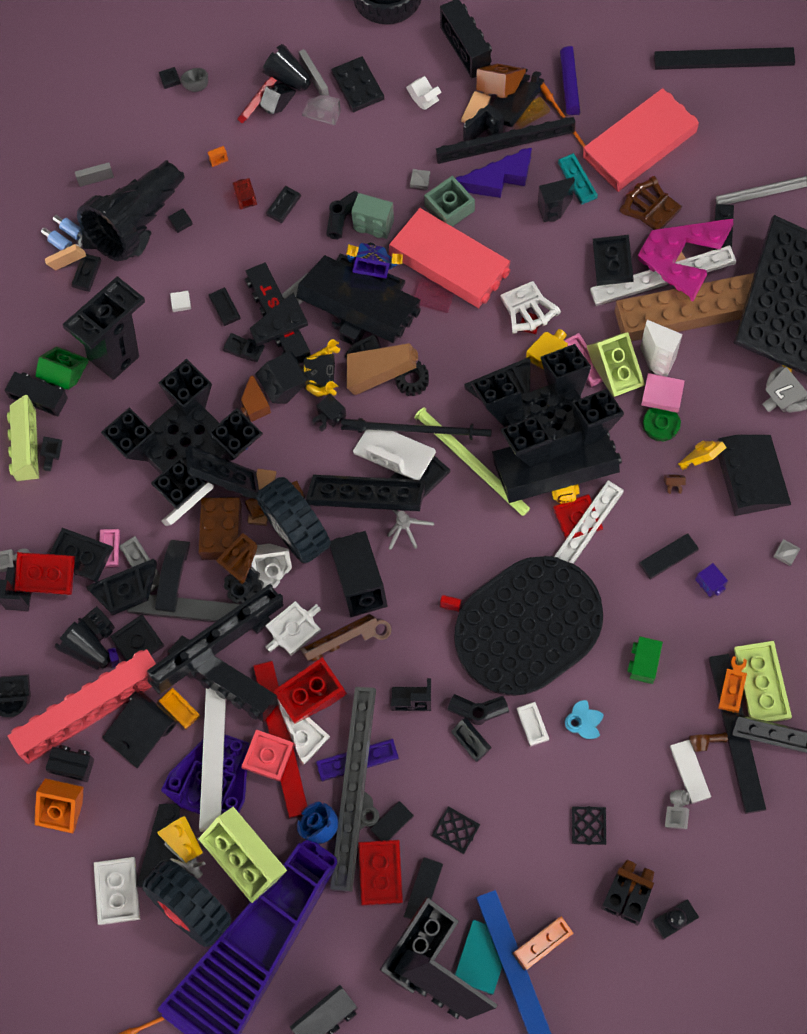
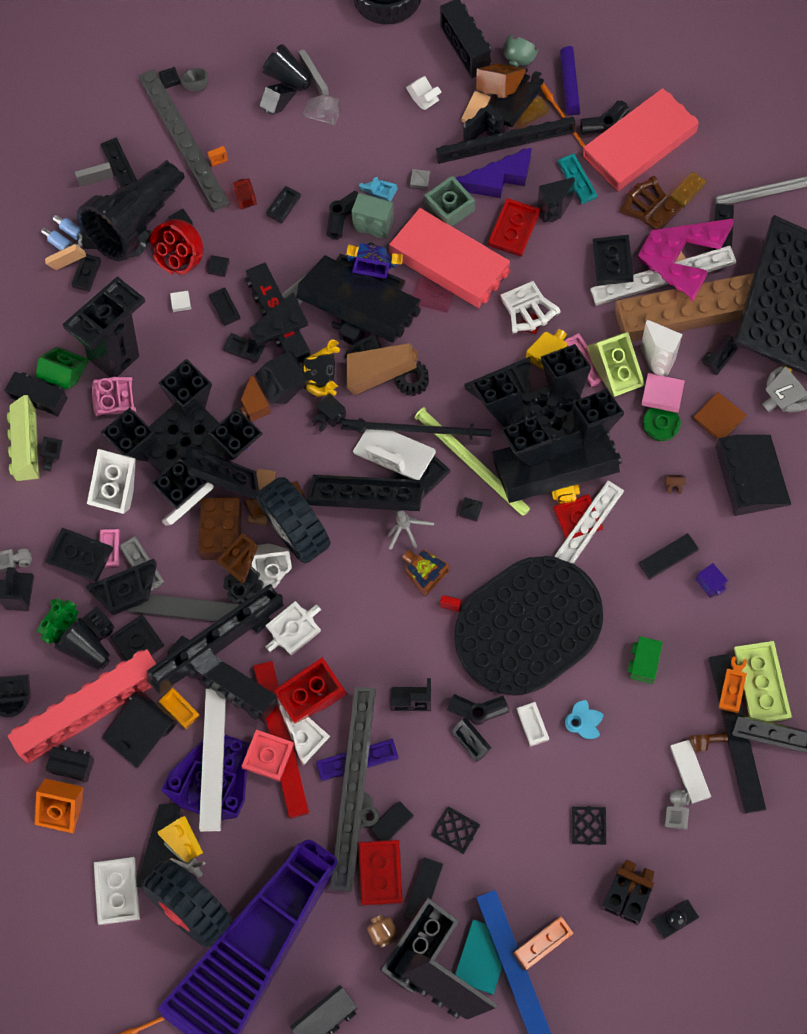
red tile [14,552,75,595] -> none
dark purple tile [108,647,120,668] -> none
black slope [155,540,190,612] -> none
yellowish green slope [198,807,287,903] -> none
tile [238,77,277,123] -> none
blue cylinder [297,802,338,844] -> none
reddish brown hinge [300,614,392,661] -> none
black slope [330,531,388,617] -> none
black plate [331,56,385,112] -> none
black tile [654,47,795,70] -> none
yellow wing [678,441,726,470] -> none
light grey tile [773,539,801,566] -> none
none -> green brick [36,598,79,645]
none -> white slope [87,449,136,514]
none -> bright pink slope [92,377,136,417]
none -> black tile [101,137,137,188]
none -> dark grey plate [139,69,230,212]
none -> red cylinder [150,219,204,275]
none -> black tile [207,255,230,277]
none -> medium azure slope [359,177,398,202]
none -> medium nougat head [367,914,398,948]
none -> torso [402,549,450,597]
none -> black tile [459,497,483,522]
none -> red plate [488,198,541,257]
none -> sand green cylinder [503,35,539,67]
none -> black piece [580,100,630,135]
none -> clear yellow plate [670,171,707,209]
none -> dark orange tile [693,392,747,439]
none -> black hinge [702,335,738,375]

